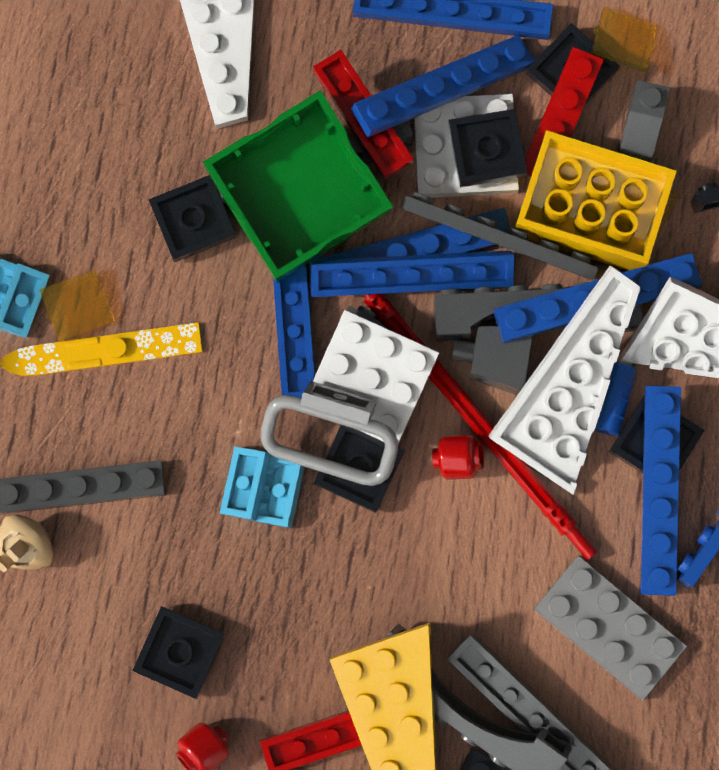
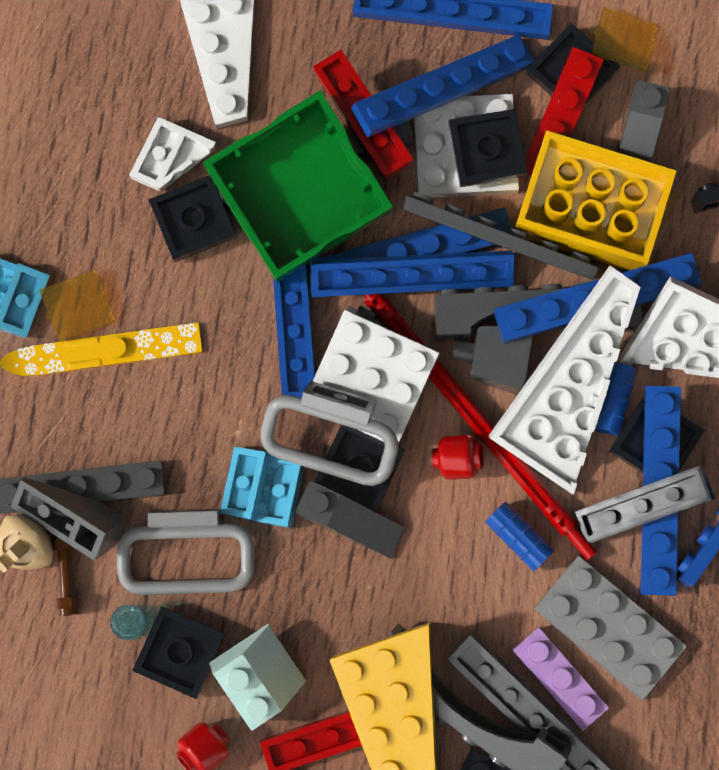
none -> dark grey slope [11,477,127,561]
none -> reddish brown bar [52,534,79,616]
none -> clear light blue wheel [110,605,149,641]
none -> light grey bar [116,509,255,595]
none -> white wing [129,117,217,192]
none -> light aqua slope [209,624,306,731]
none -> dark grey slope [295,480,404,559]
none -> blue axle [485,501,555,572]
none -> lavender plate [512,627,609,731]
none -> tile [574,465,715,543]

